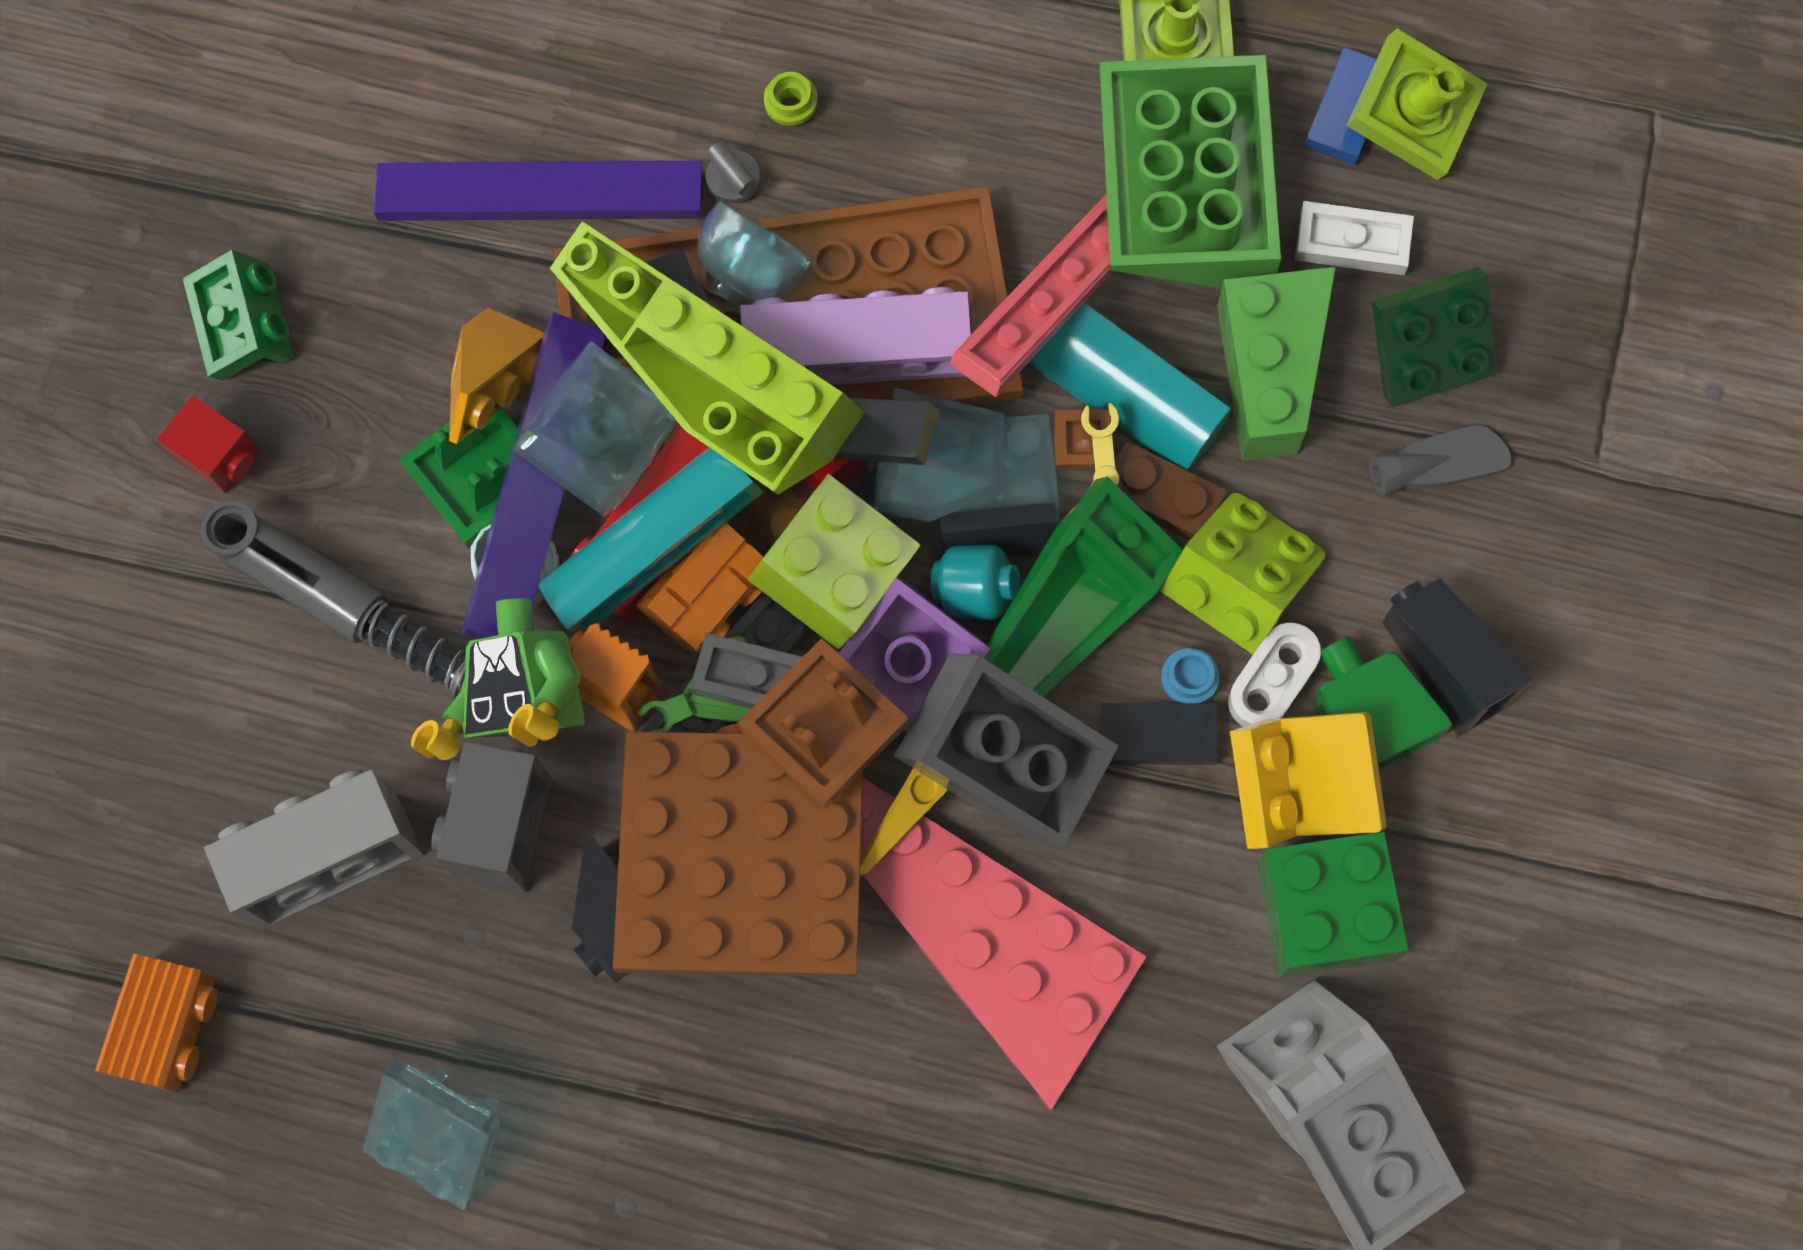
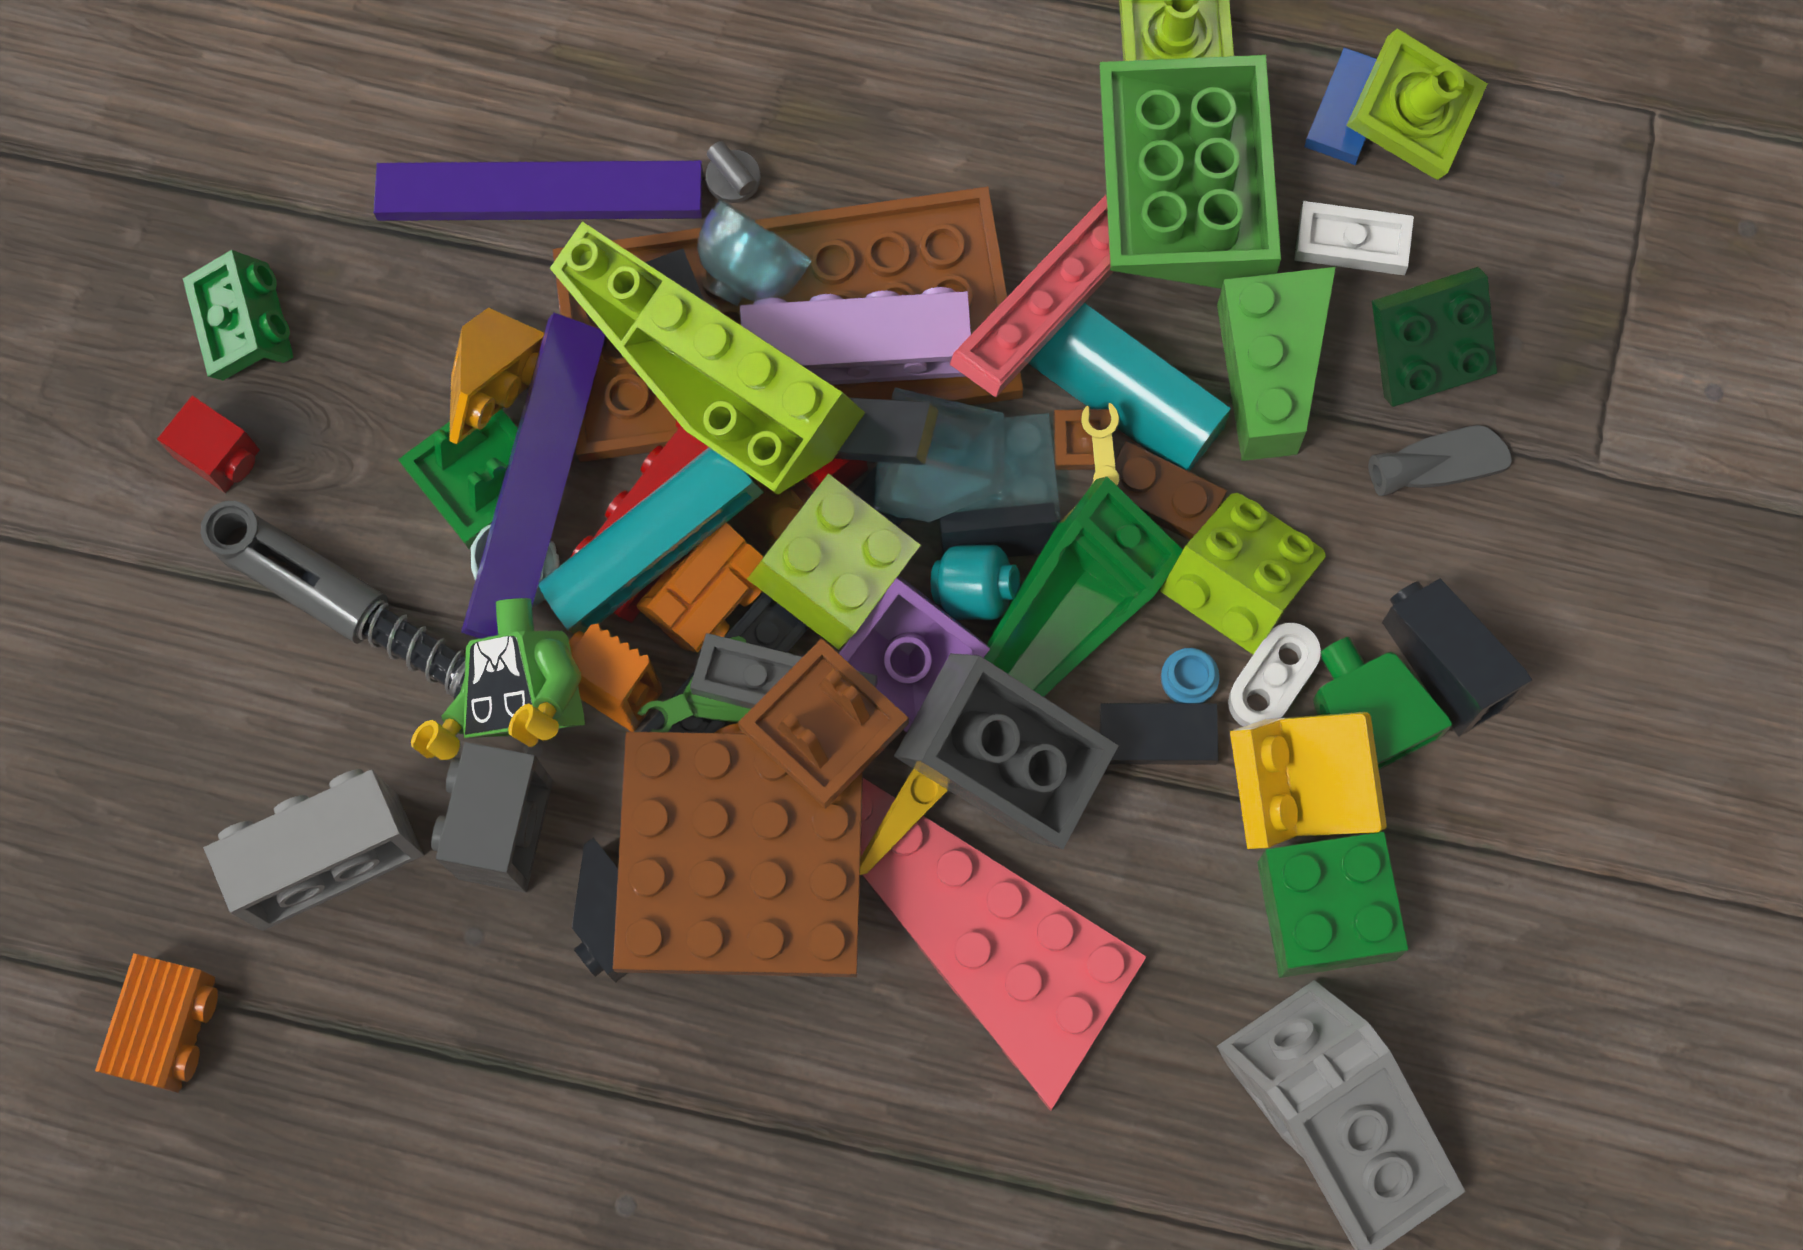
clear light blue plate [362,1059,501,1211] -> none
clear light blue brick [510,341,677,517] -> none
lime plate [764,72,818,126] -> none

